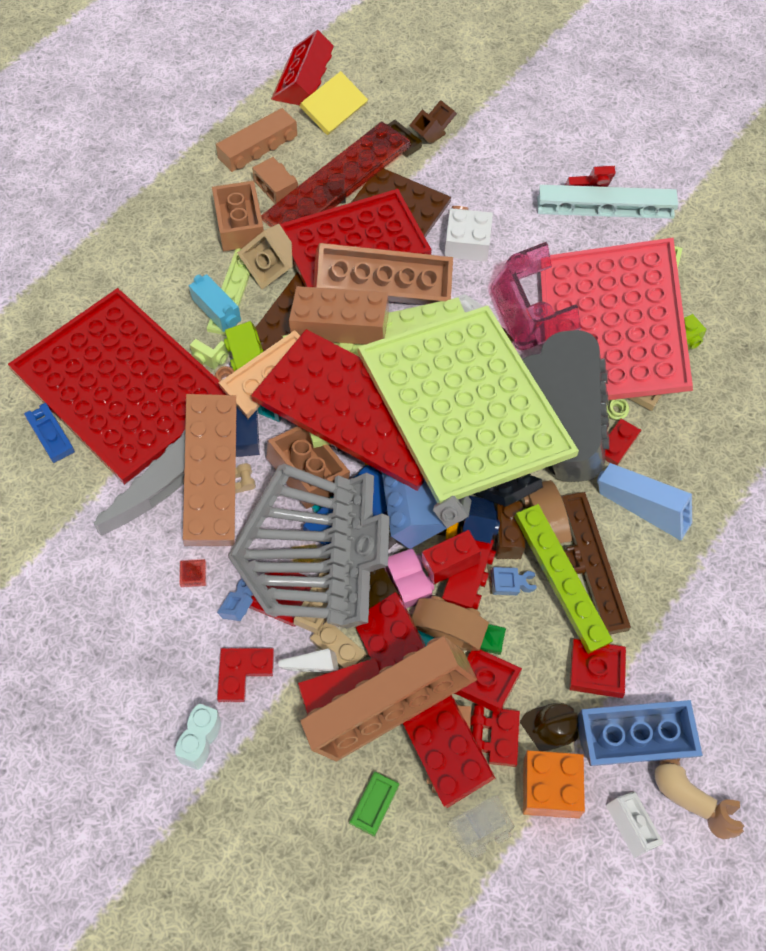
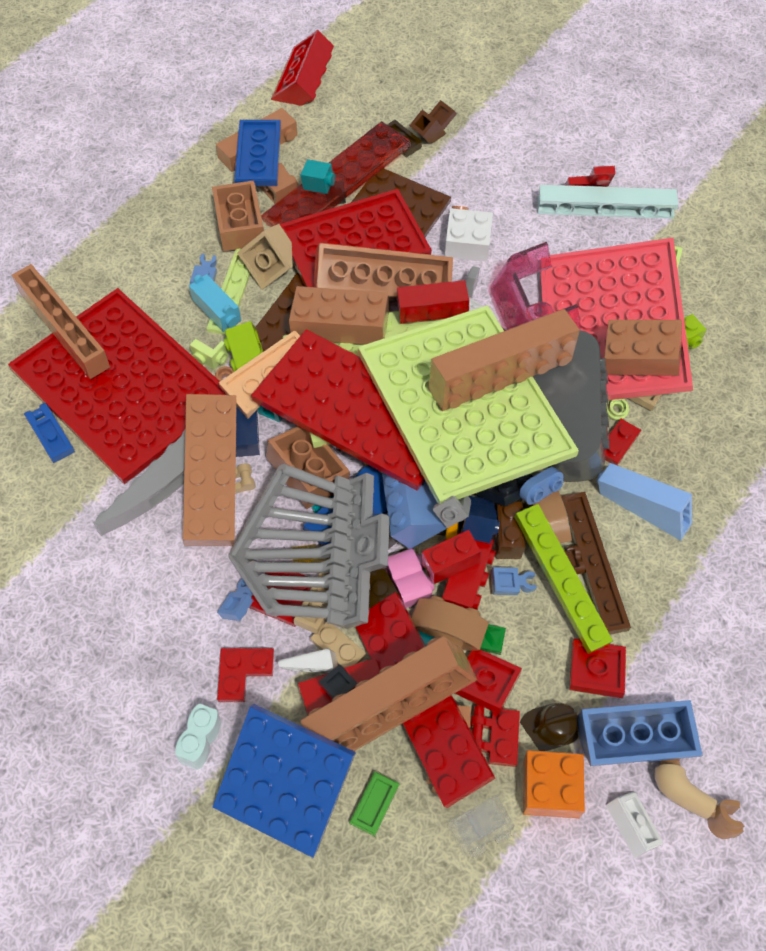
clear red tile [180,559,207,588] -> none
light yellow tile [299,71,368,135] -> none
none -> nougat brick [12,264,110,379]
none -> medium blue plate [190,254,217,284]
none -> blue plate [212,704,356,858]
none -> blue tile [234,120,281,186]
none -> teal brick [300,159,335,194]
none -> black plate [319,664,358,699]
none -> red brick [397,280,470,323]
none -> nougat brick [429,309,580,411]
none -> light grey tile [466,266,480,298]
none -> medium blue plate [520,467,564,505]
none -> nougat brick [605,320,682,376]

